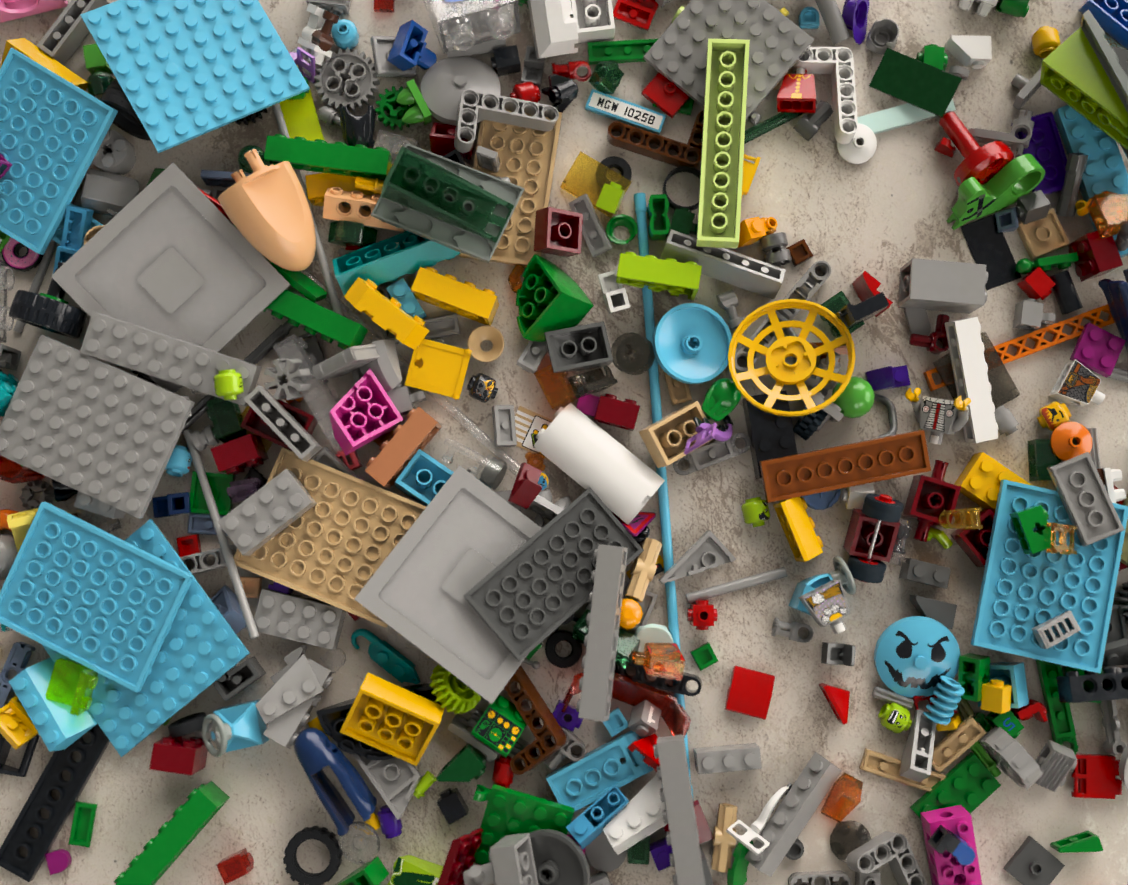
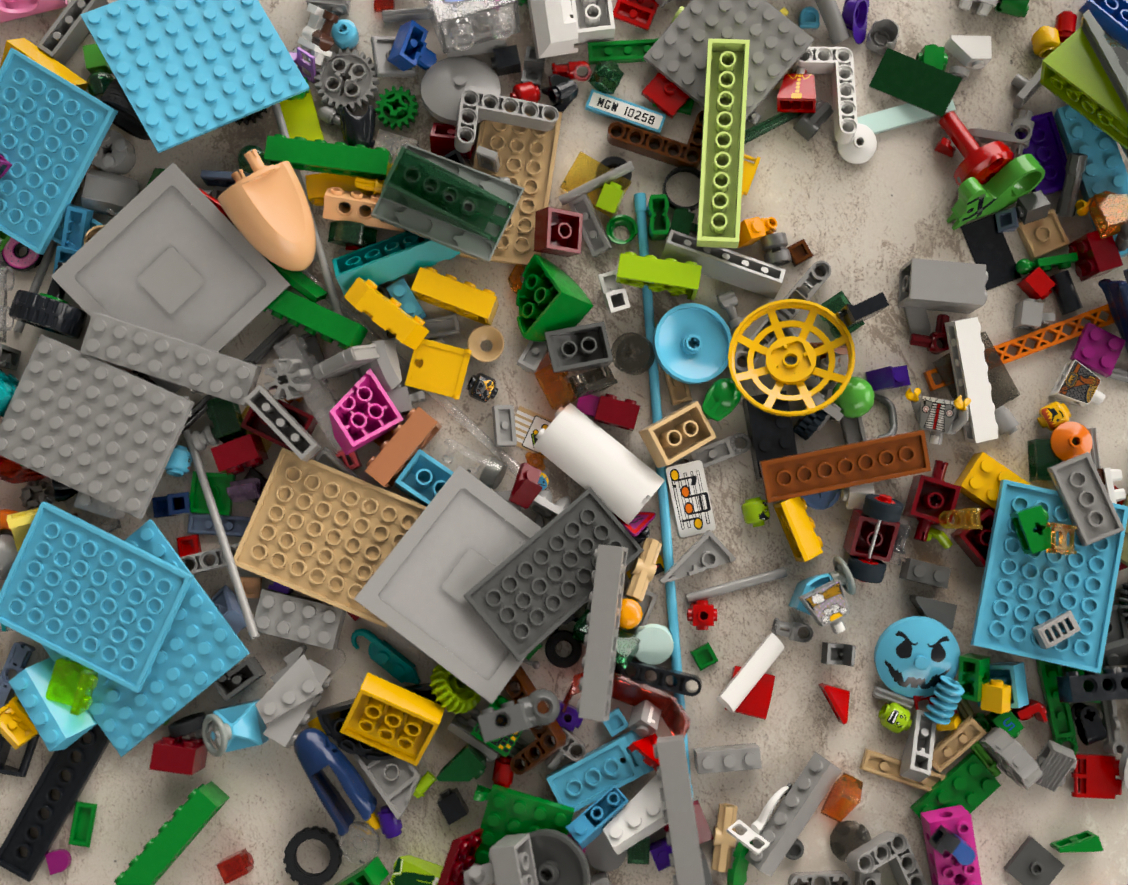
lime head [214,369,244,400] -> none
light grey brick [217,469,317,556] -> none
bright green tile [396,79,432,125] -> none
clear orange torso [632,643,685,681] -> none
medium lavender piece [684,414,734,455] -> none
red slope [852,271,893,317] -> none
none -> light grey axle [382,6,441,23]
none -> dark grey brick [476,689,560,743]
none -> light grey piece [559,161,635,205]
none -> sticker [666,460,716,538]
none -> white brick [716,633,784,713]
none -> light grey tile [840,416,867,444]
none -> red brick [1055,11,1077,43]
none -> black piece [1071,702,1107,746]

